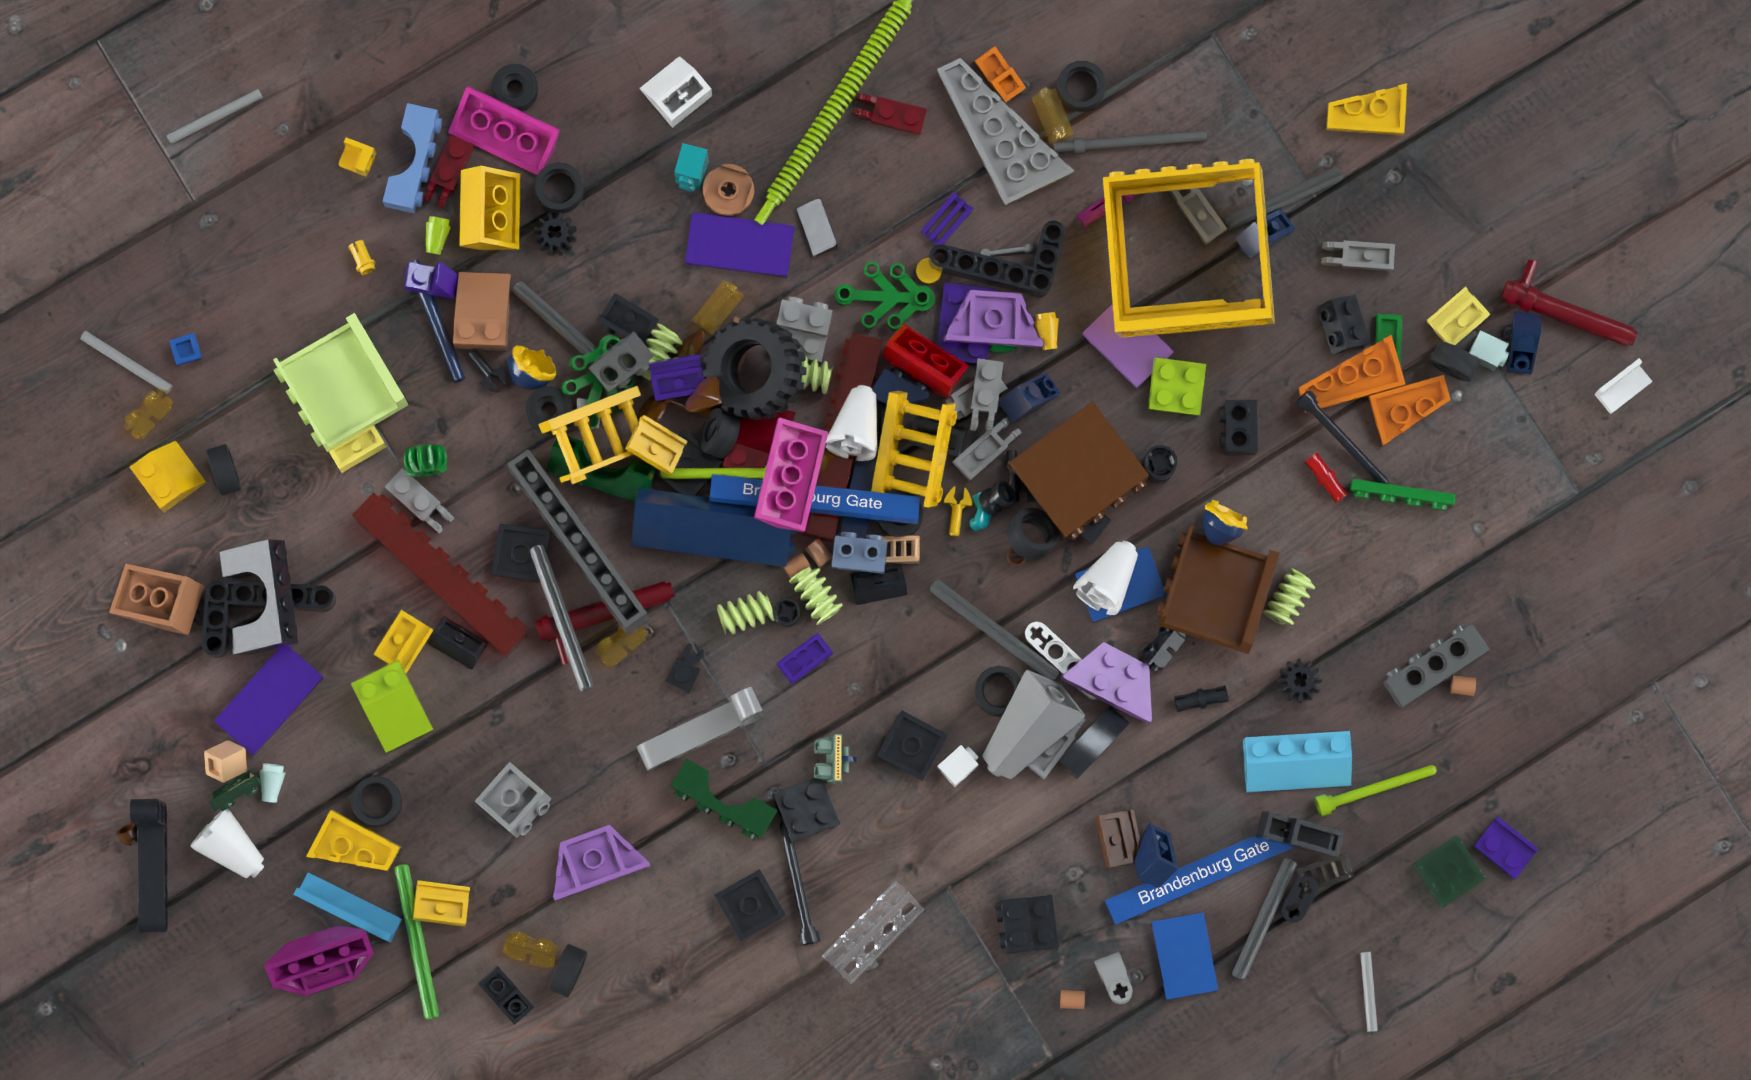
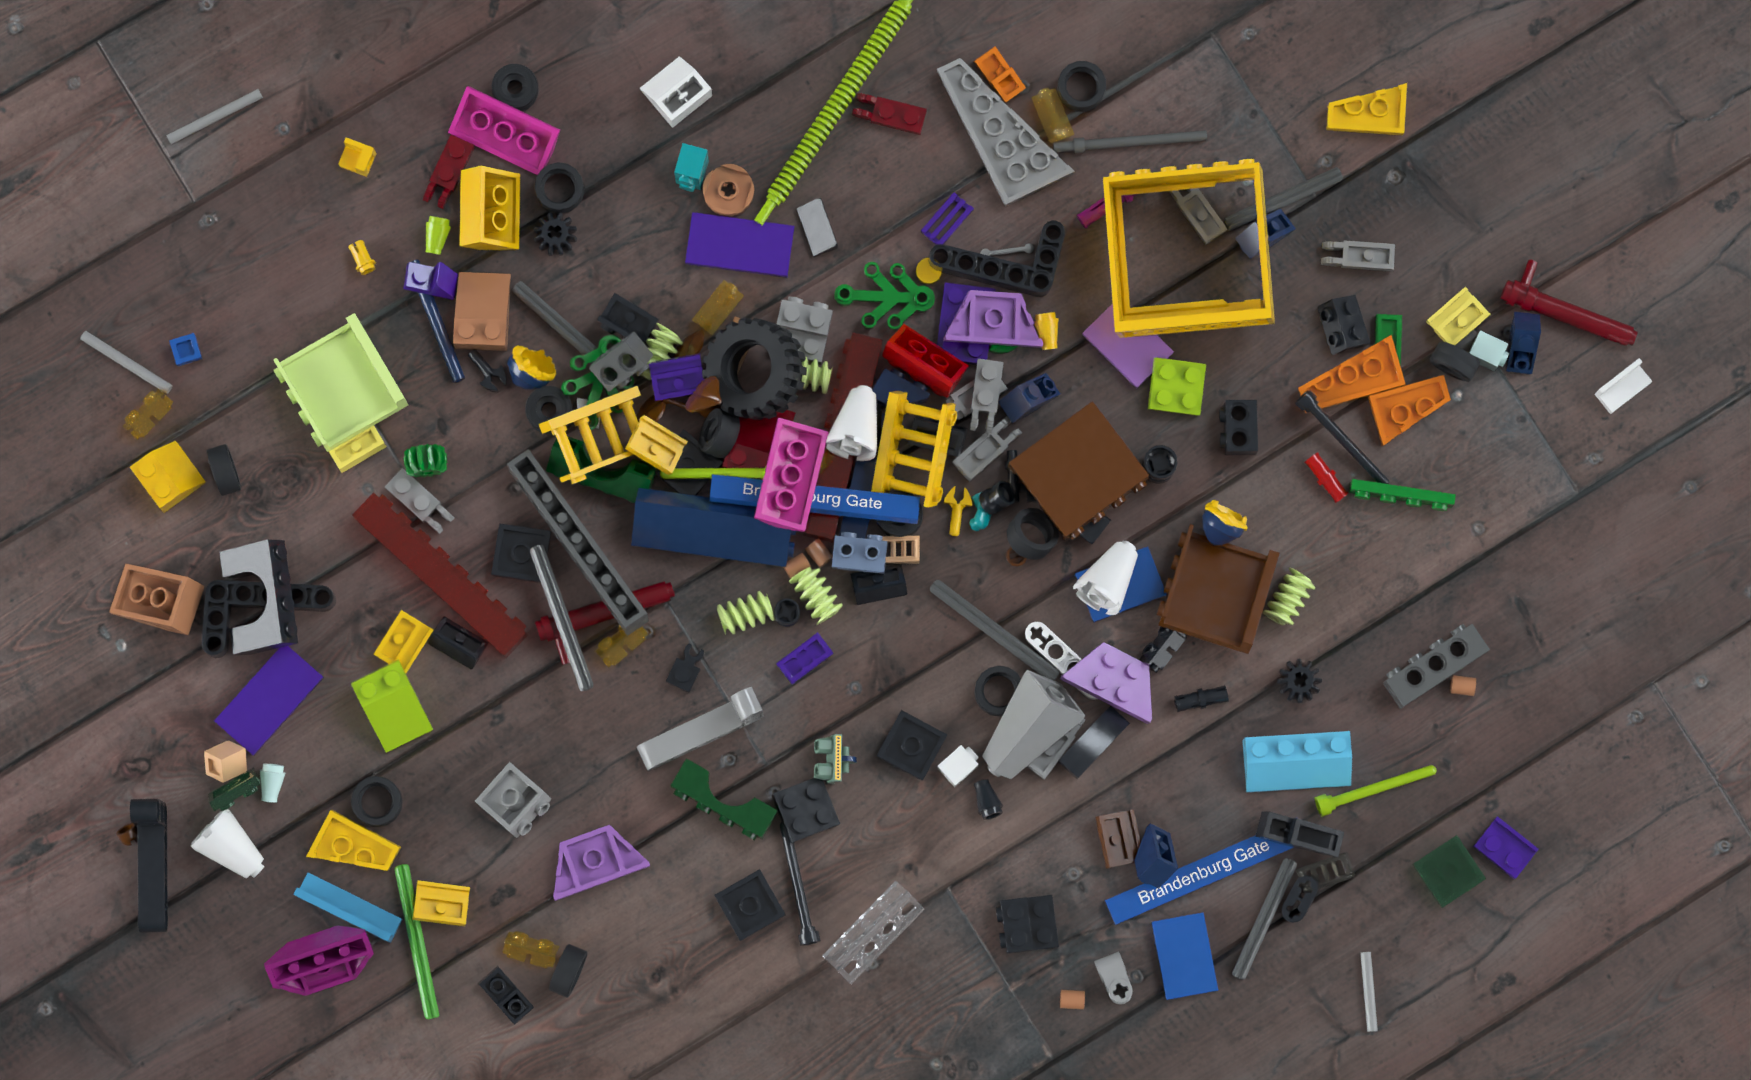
medium blue arch [383,103,442,214] -> none
none -> black cone [974,779,1003,820]

